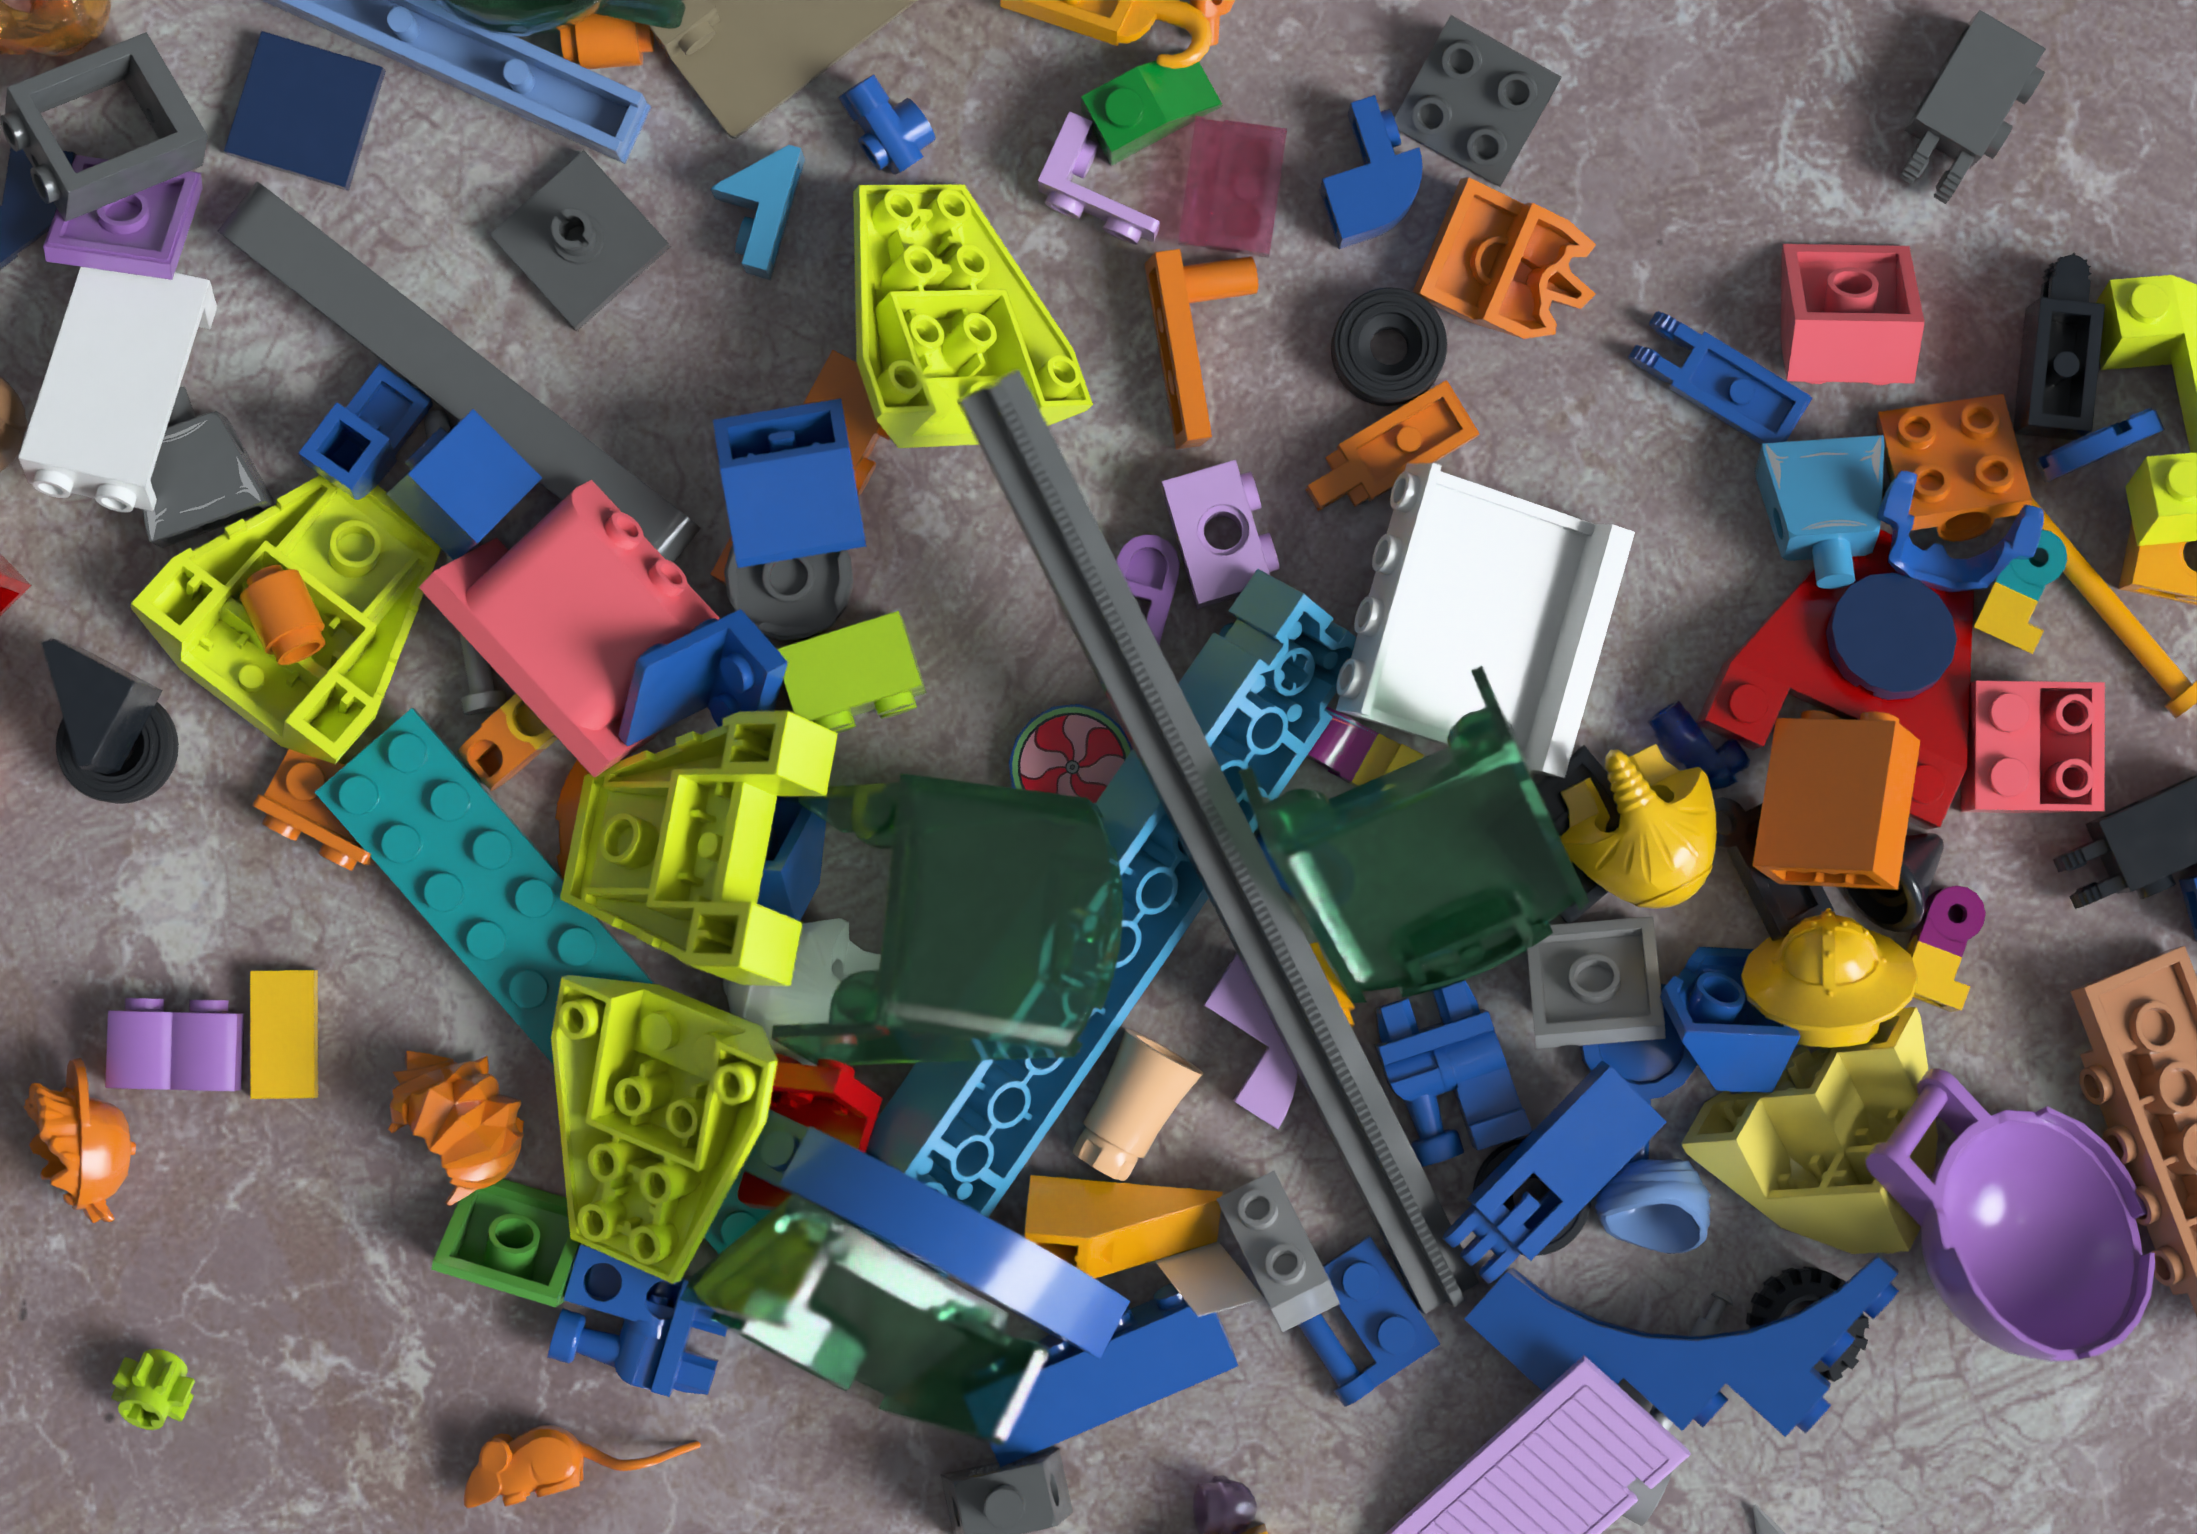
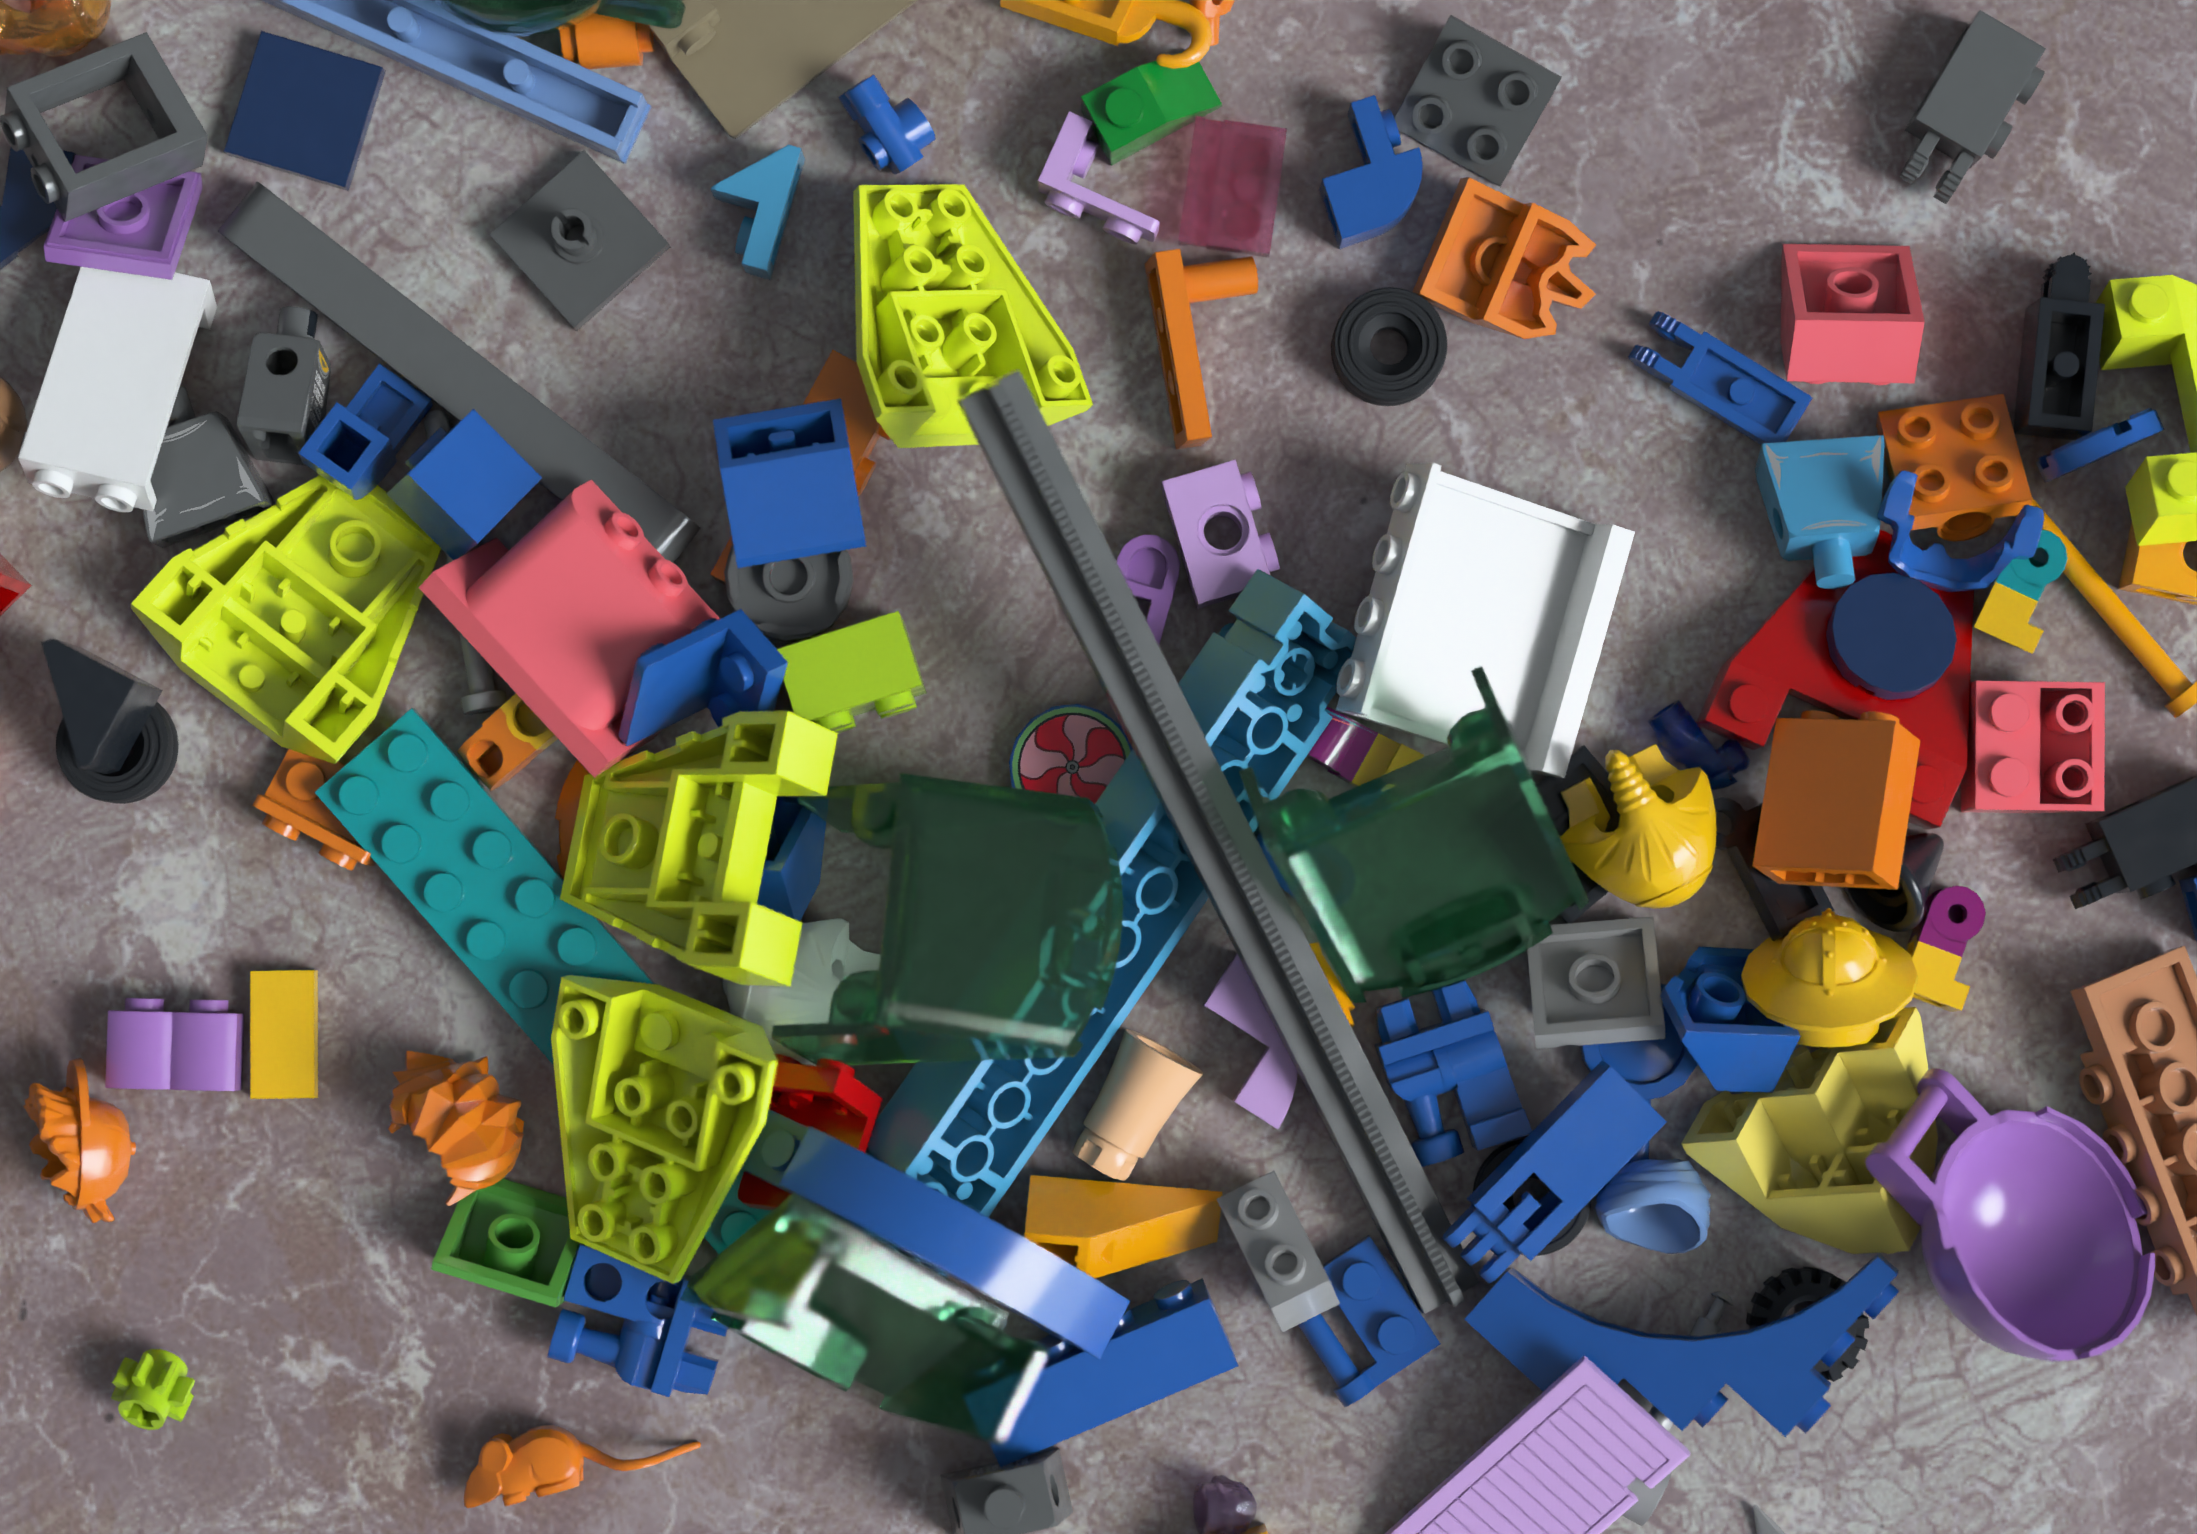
orange brick [240,565,325,665] -> none
white sticker [1155,1241,1264,1317] -> none
orange hinge [1305,380,1480,511] -> none
none -> dark grey torso [236,306,331,466]

